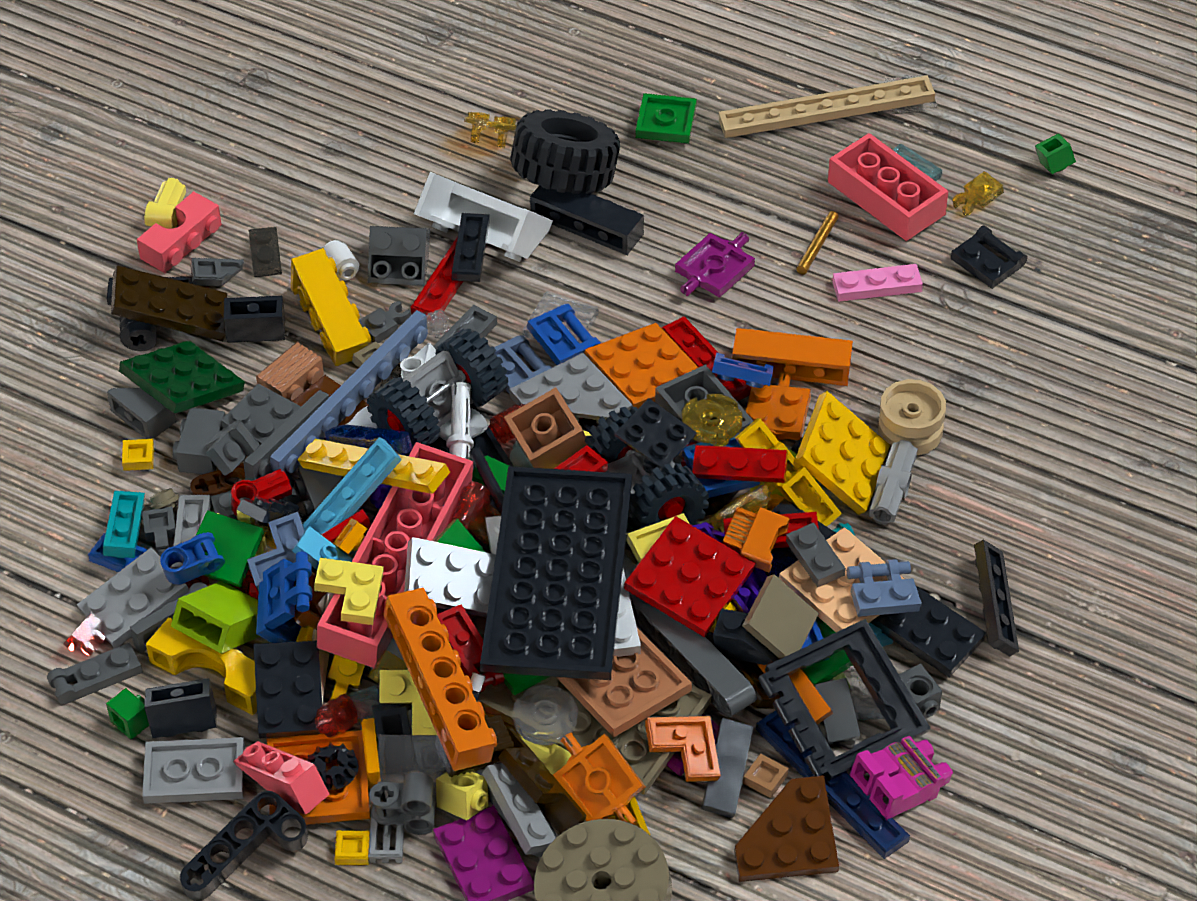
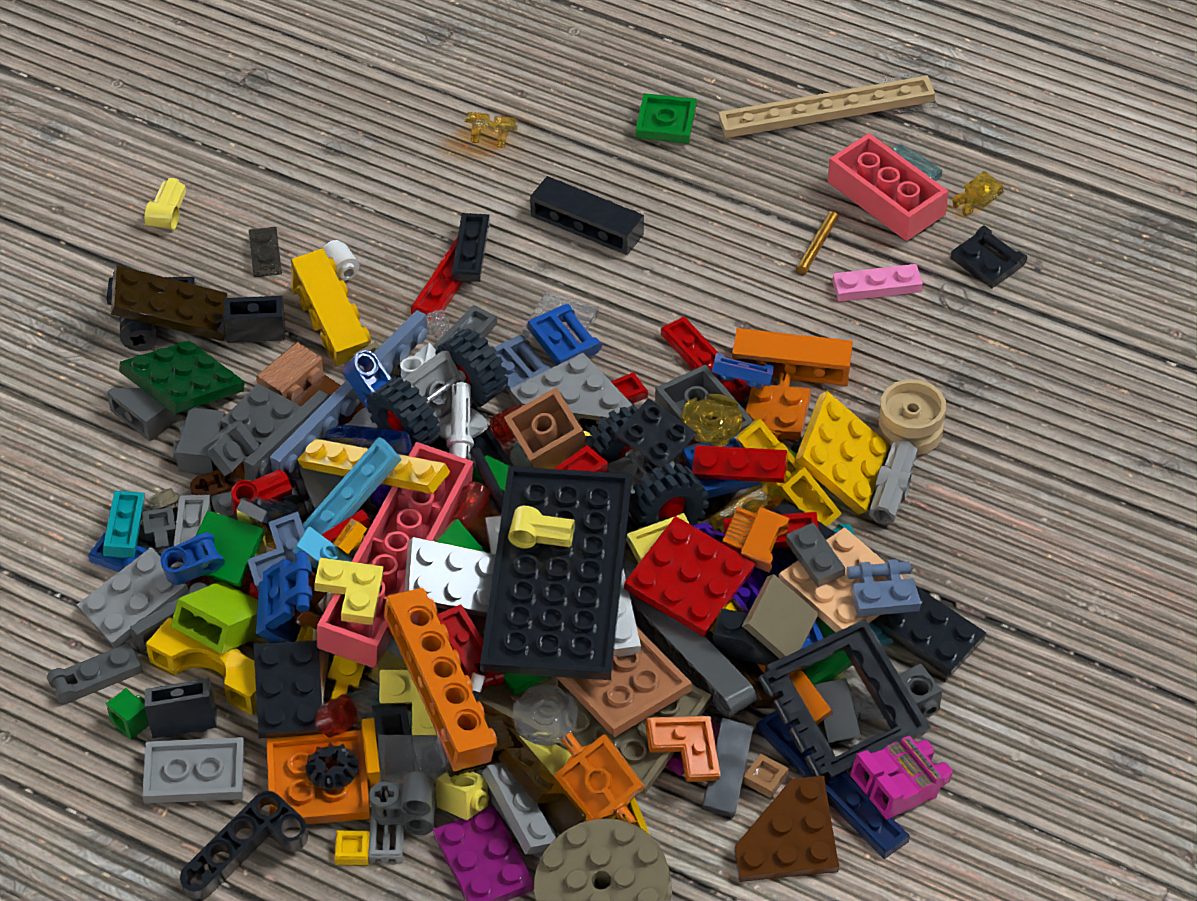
tile [63,613,106,656] -> none
yellow plate [122,439,154,471] -> none
coral arch [137,191,222,273] -> none
dark grey tile [190,258,244,286] -> none
coral slope [234,741,329,815] -> none
dark grey plate [359,301,411,343] -> none
dark grey slope [368,226,430,286] -> none
white windscreen [414,172,553,262] -> none
black tyre [510,109,620,194] -> none
orange plate [584,323,698,409] -> none
magenta plate [675,232,755,298] -> none
black plate [974,539,1019,657] -> none
green plate [1035,133,1076,174] -> none
none -> blue piece [343,350,392,408]
none -> light yellow piece [508,506,574,548]

